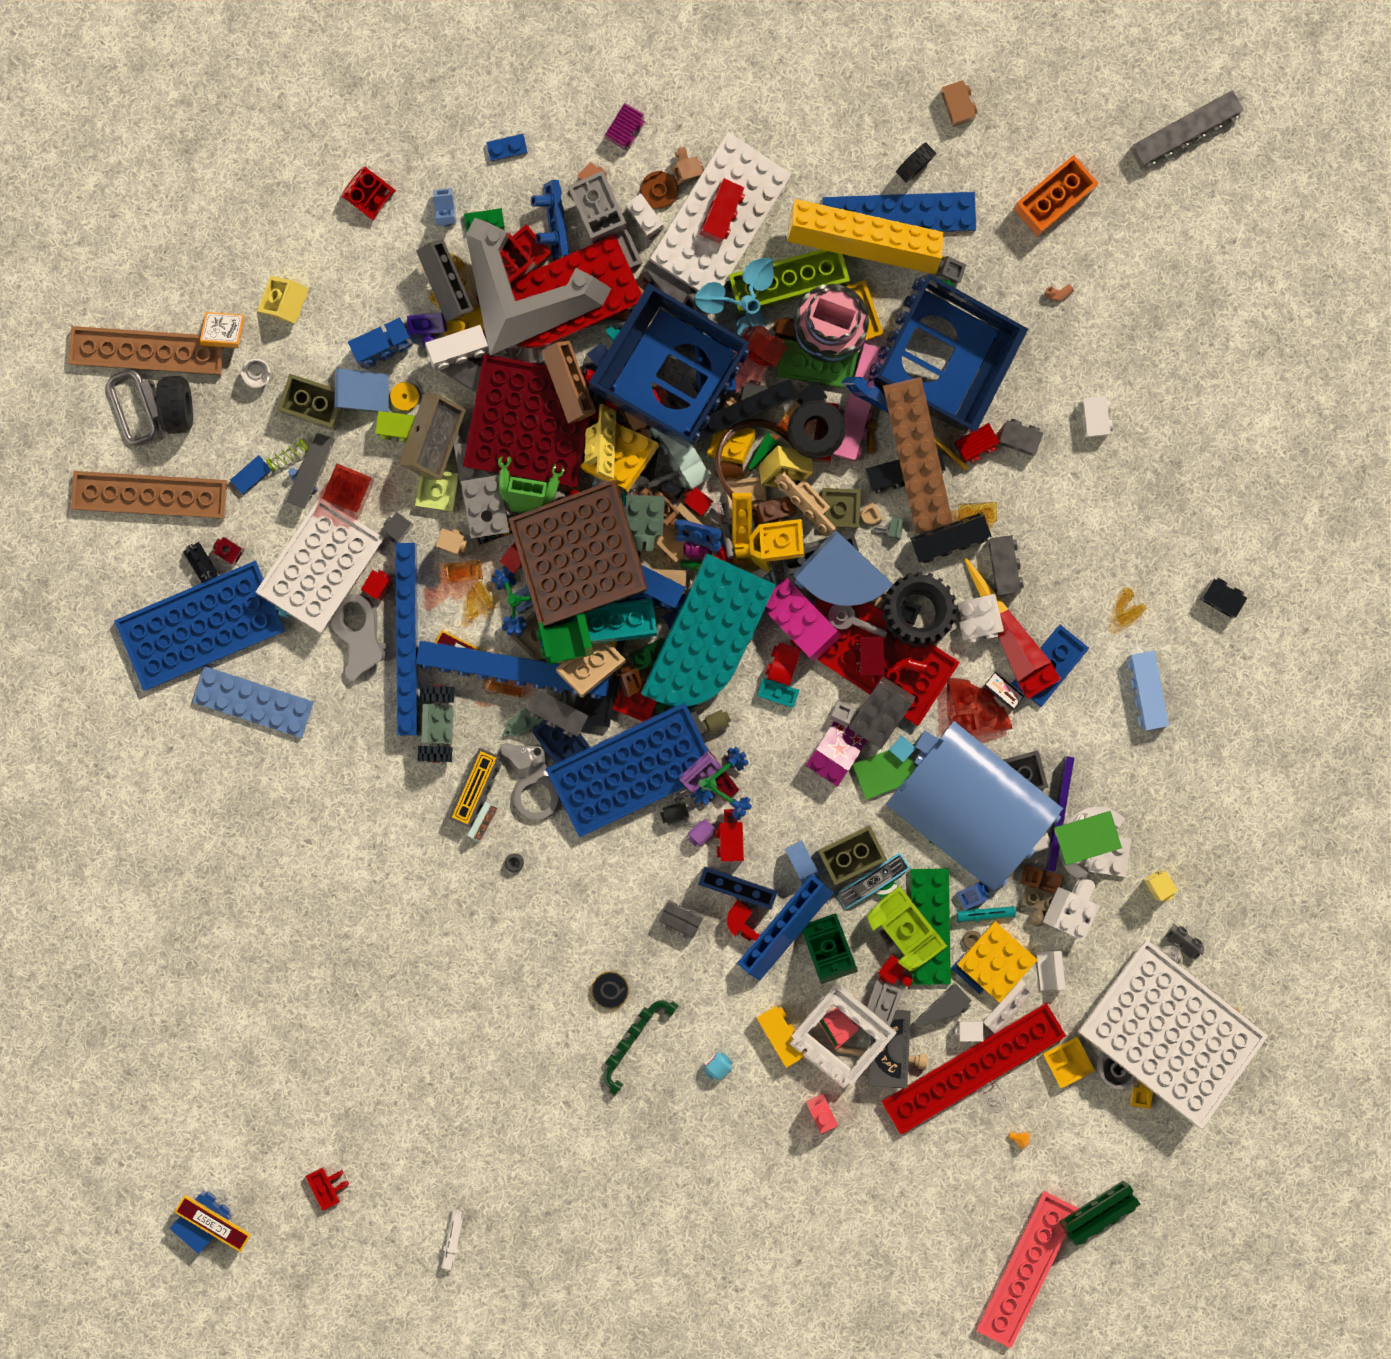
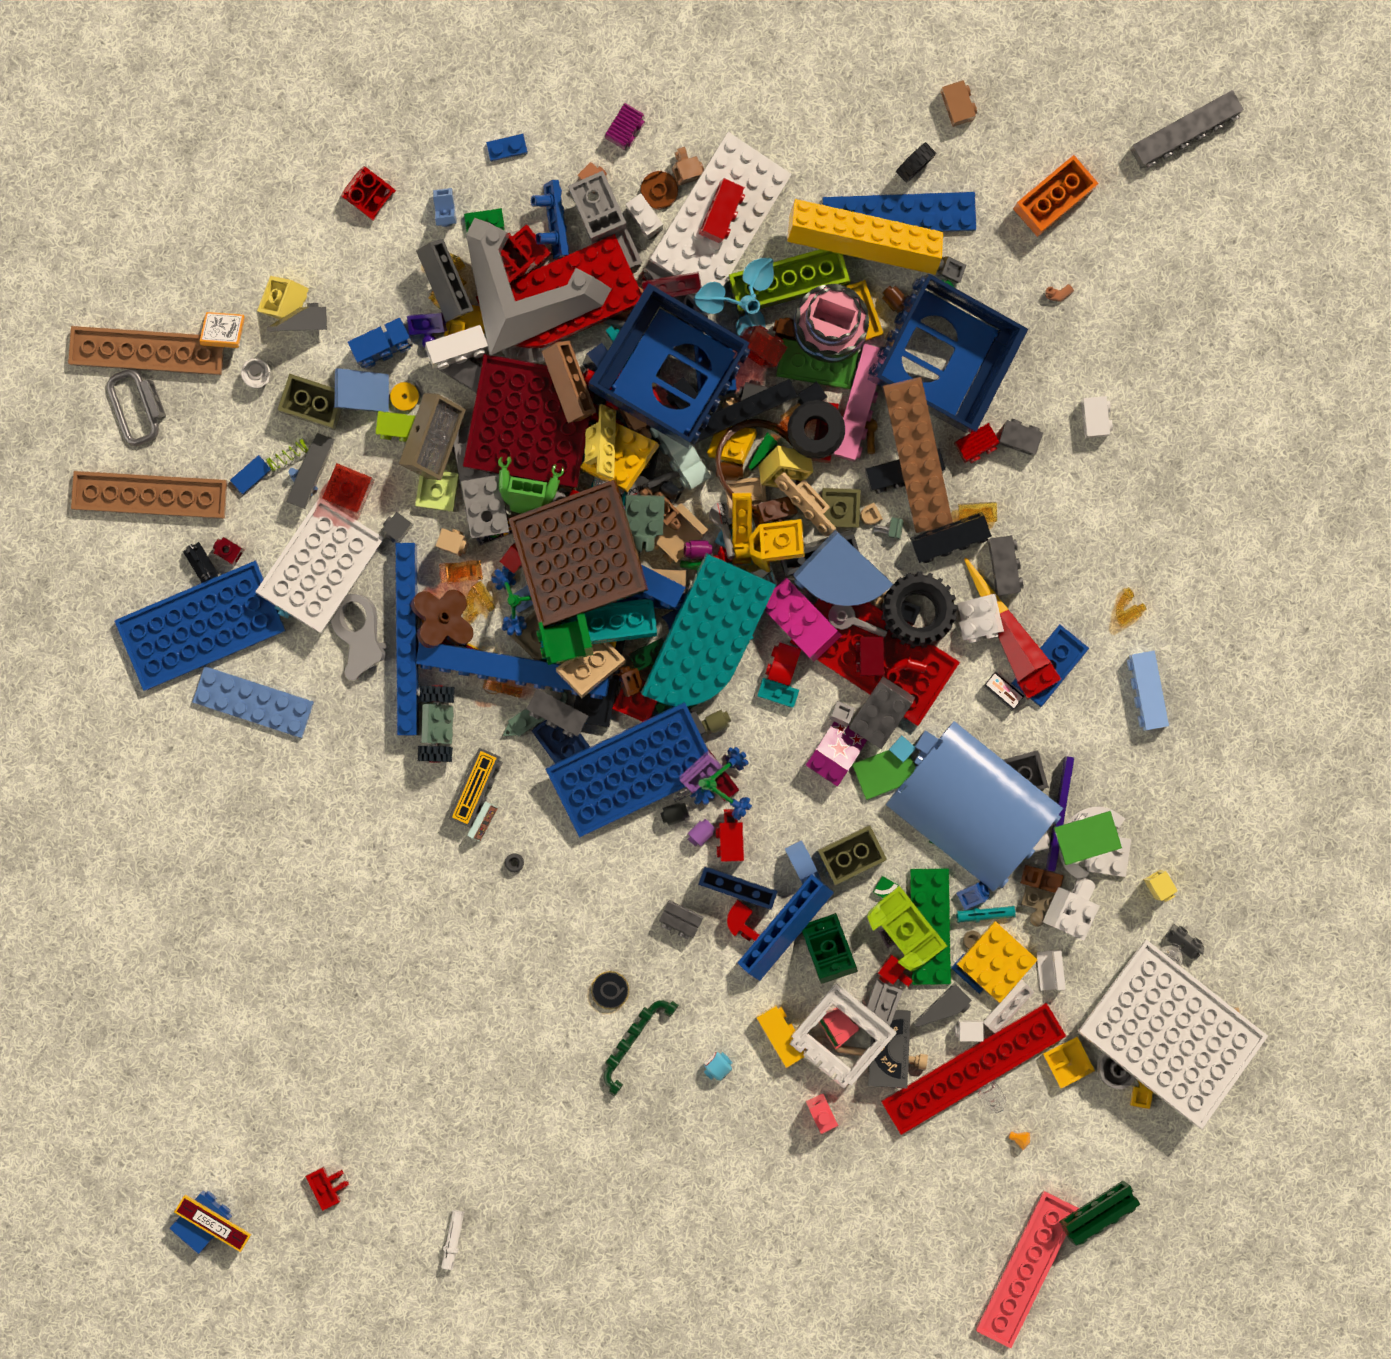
black tyre [156,376,193,434] -> none
red brick [360,569,393,602] -> none
light grey animal [499,743,559,821] -> none
blue plate [675,520,722,551] -> none
red brick [683,487,714,518] -> none
slope [835,852,910,910] -> none
blue plate [841,376,968,471] -> none
clear red brick [947,678,1012,737] -> none
black brick [1199,578,1247,619] -> none
none -> dark grey slope [267,303,327,331]
none -> reddish brown plant [411,589,474,648]
none -> dark red plate [642,272,702,297]
none -> reddish brown brick [882,285,906,314]

